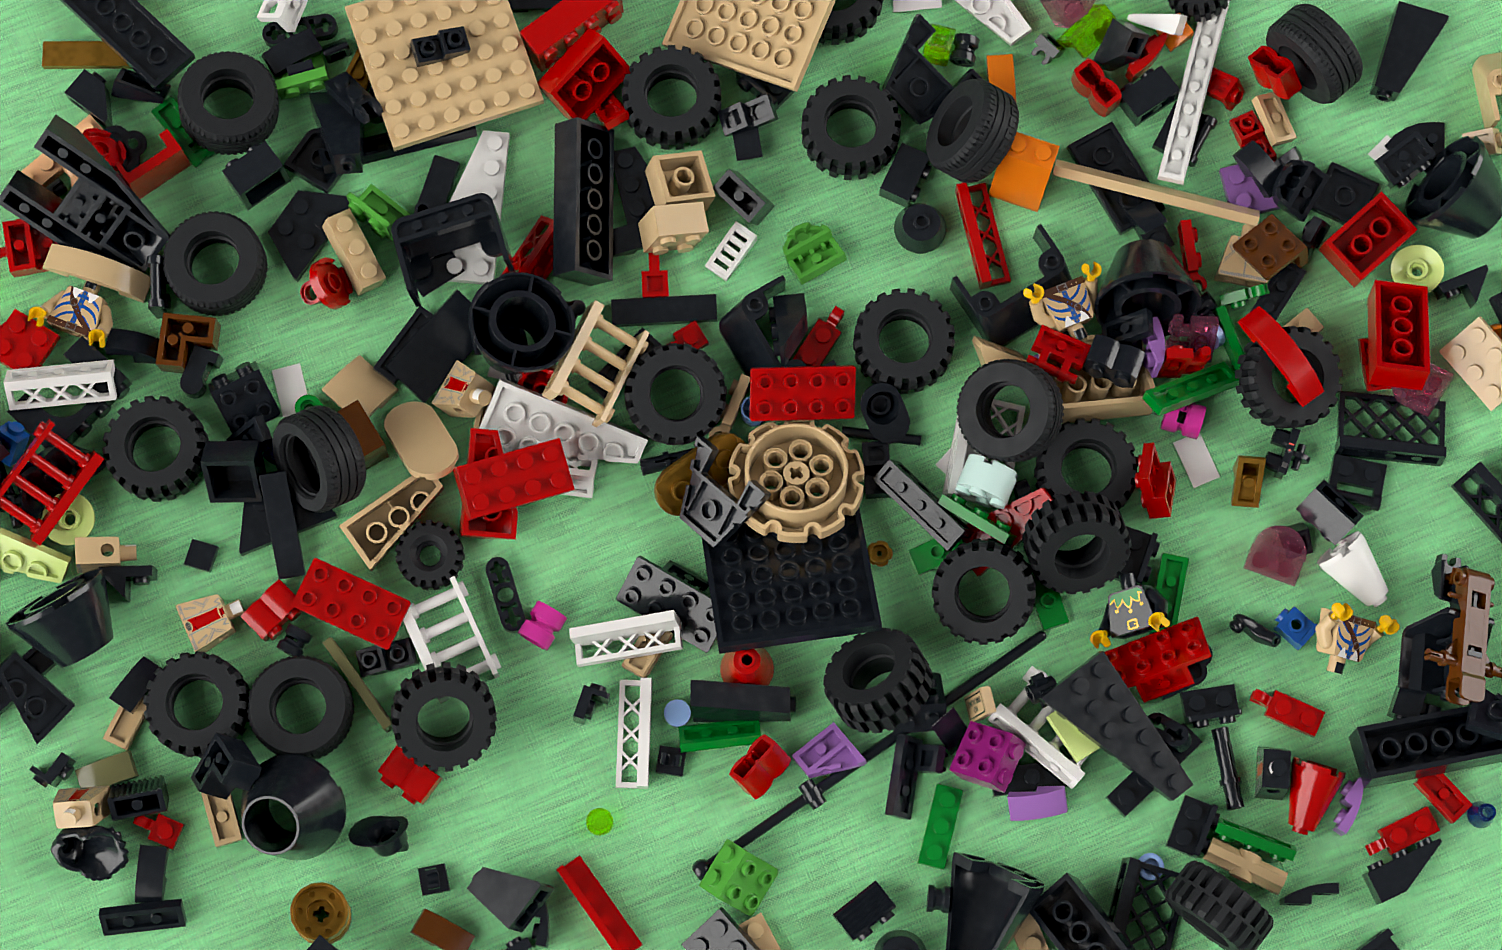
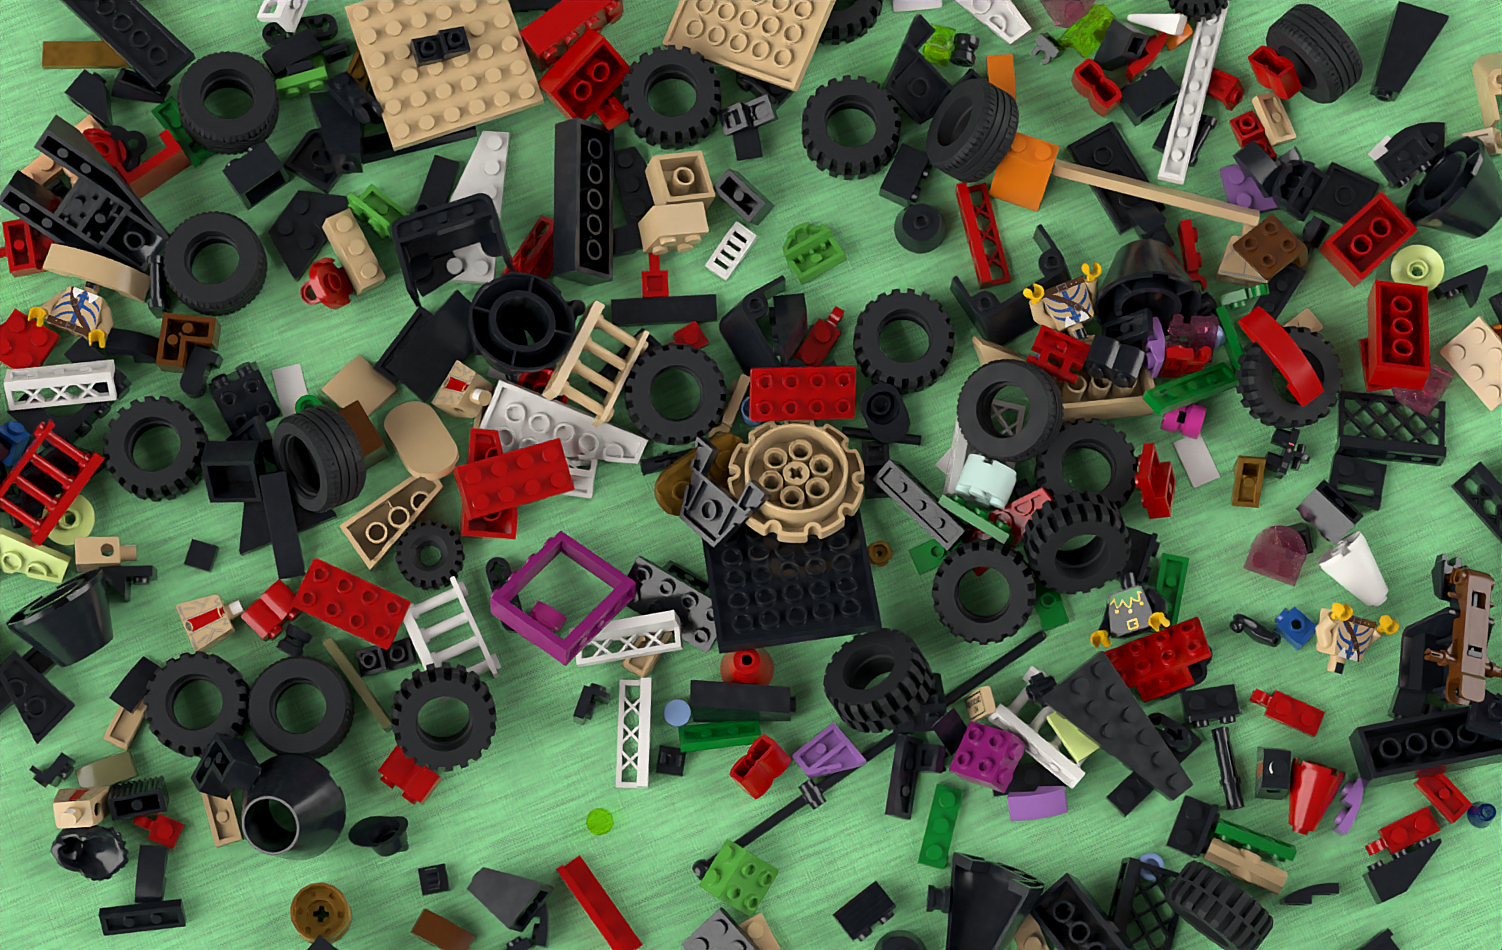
none -> magenta window [490,531,636,666]

